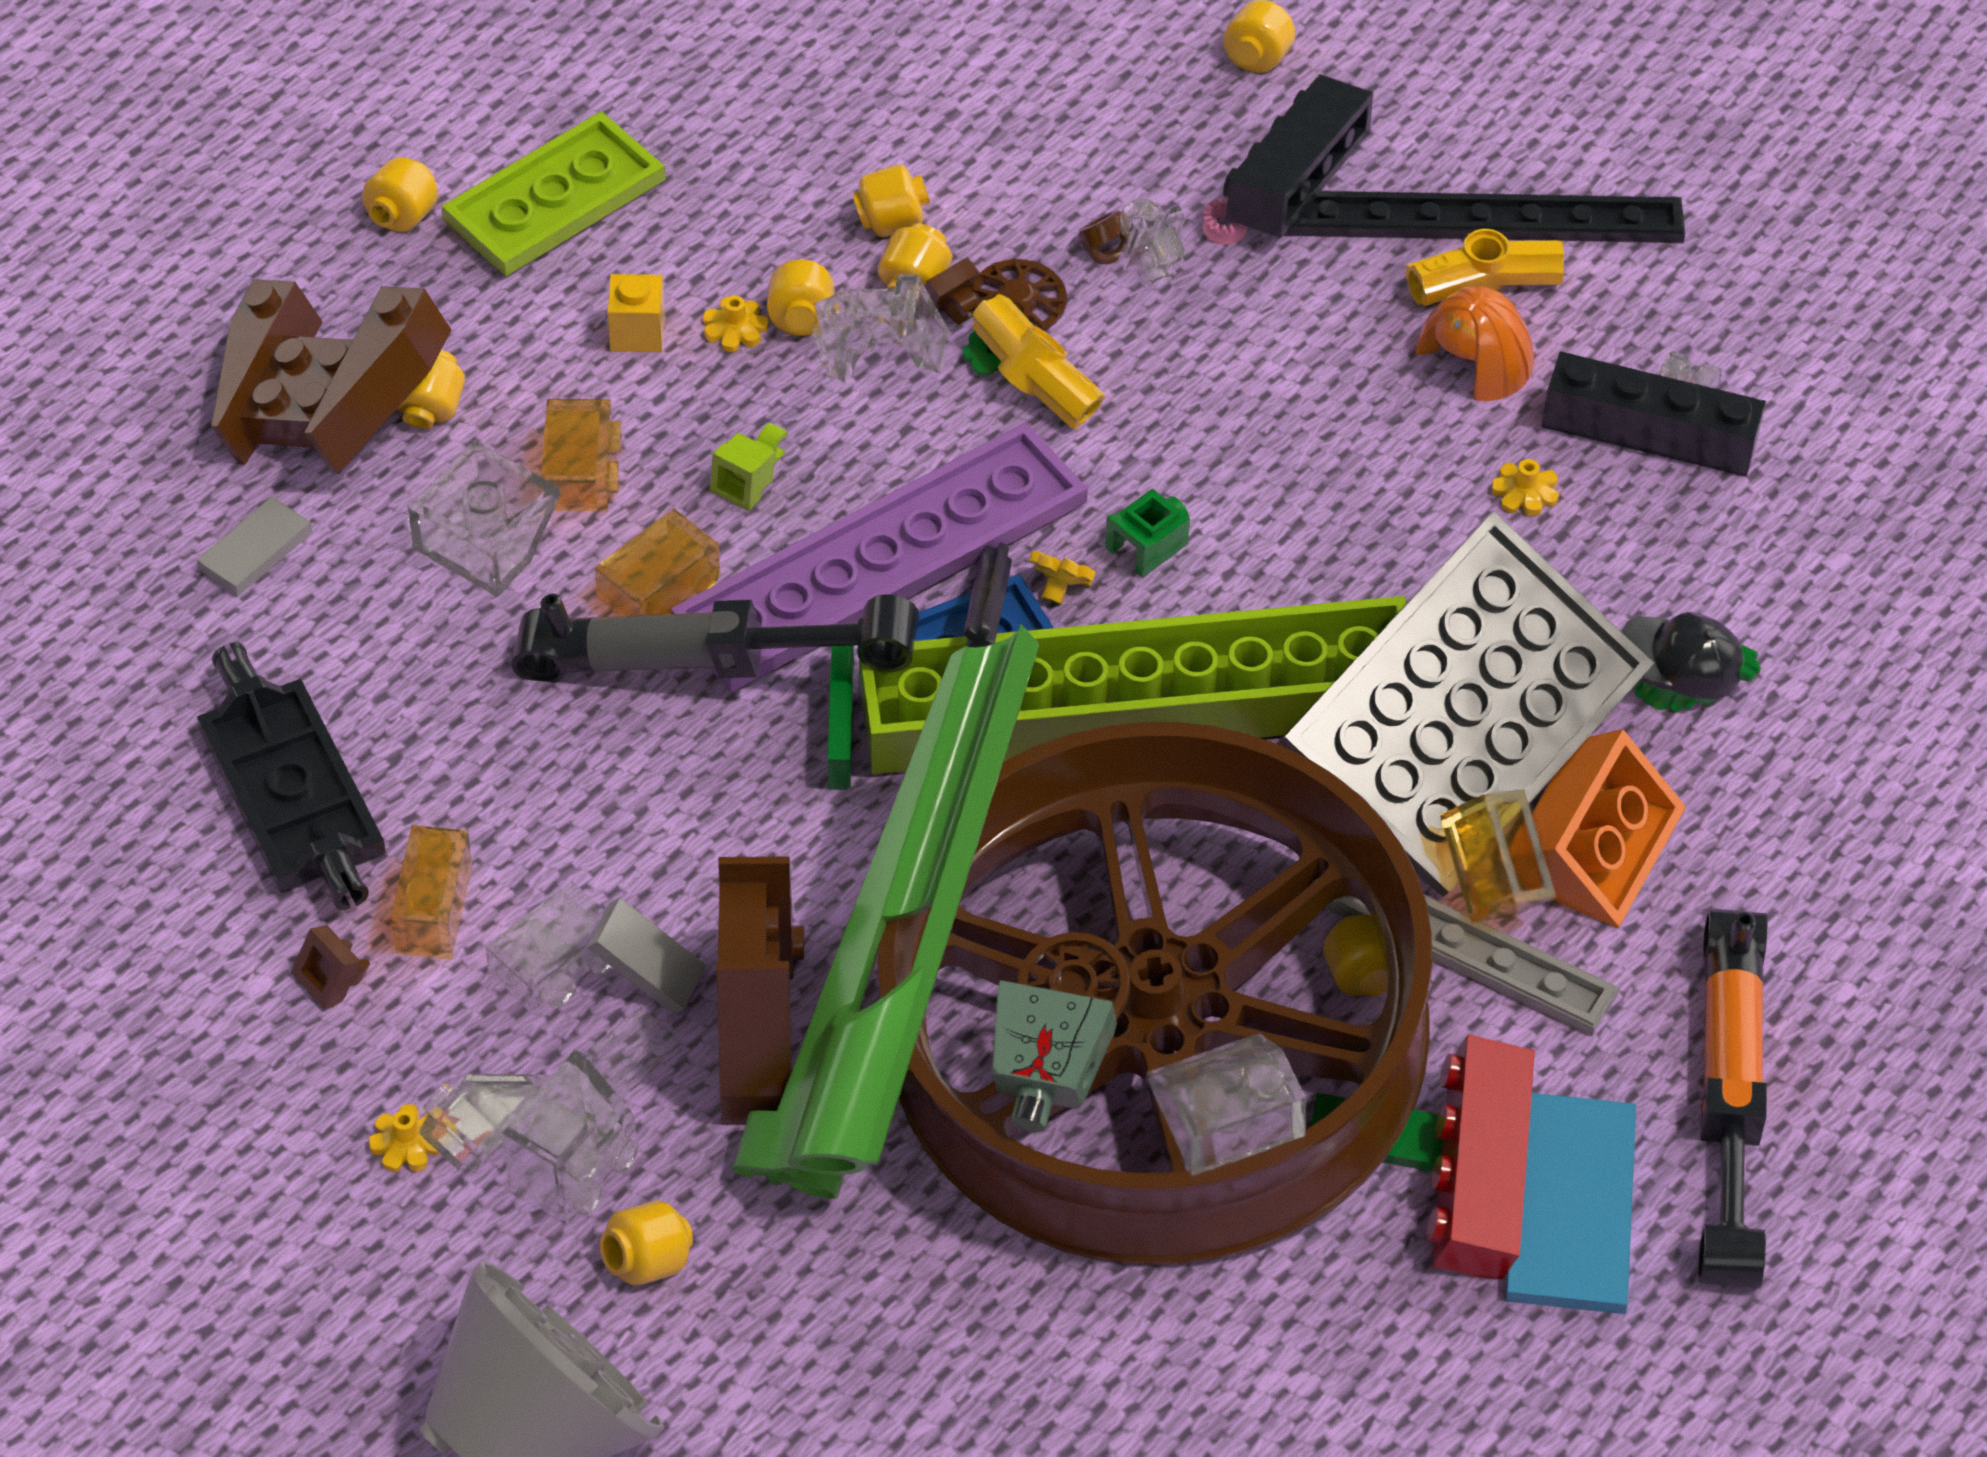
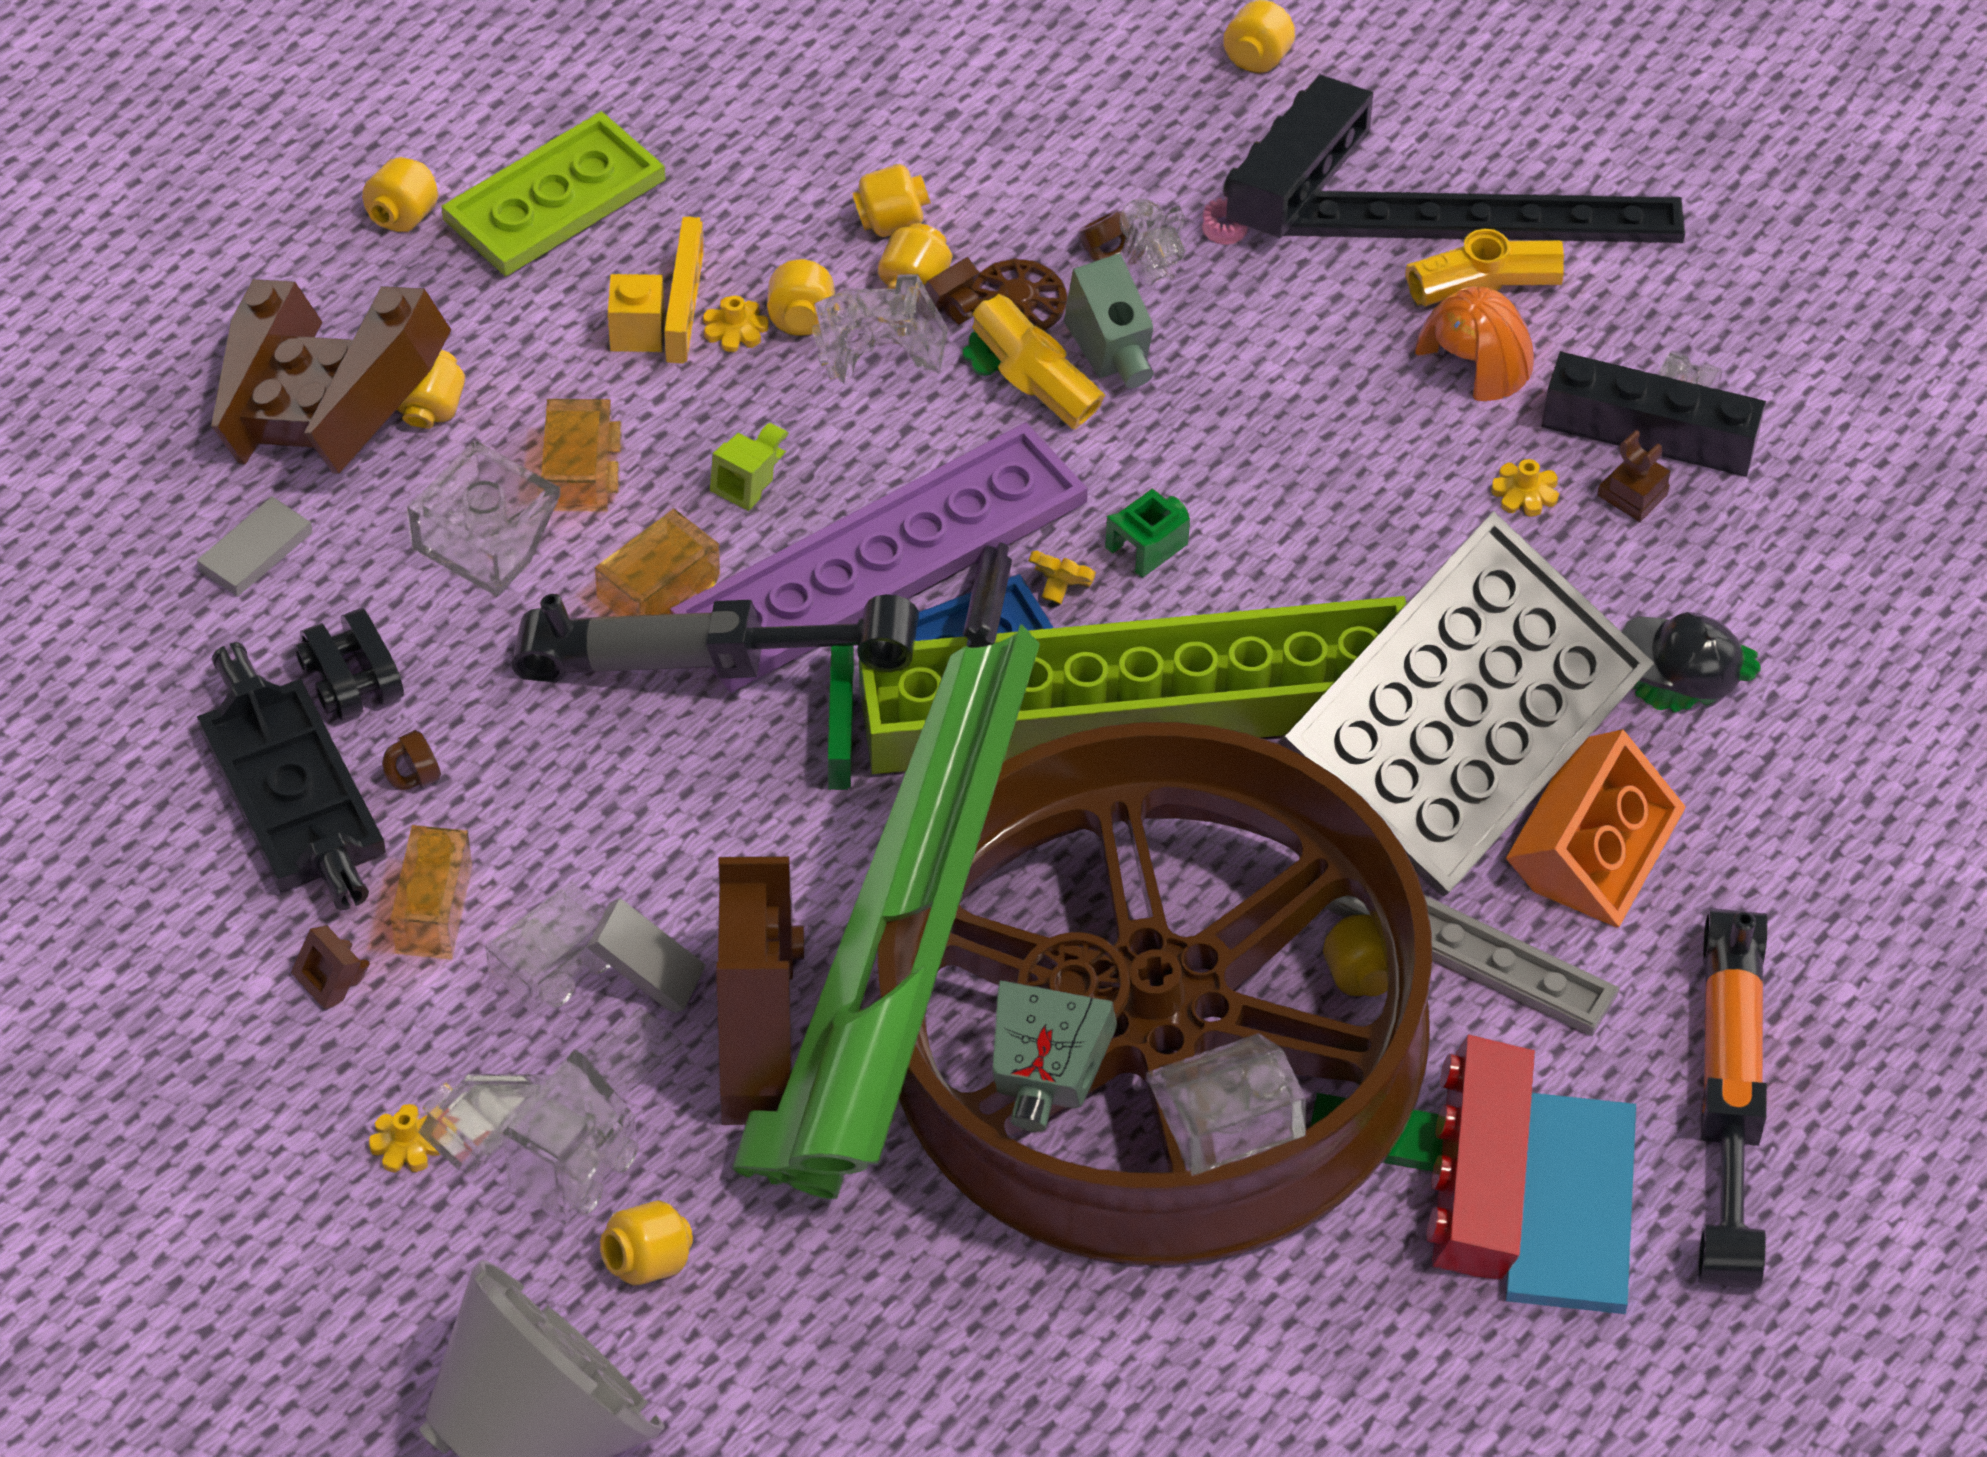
clear yellow piece [1440,789,1556,923] -> none
none -> black brick [294,607,404,720]
none -> reddish brown tile [382,729,441,790]
none -> yellow tile [664,216,704,364]
none -> sand green torso [1063,253,1154,388]
none -> reddish brown piece [1597,430,1671,522]

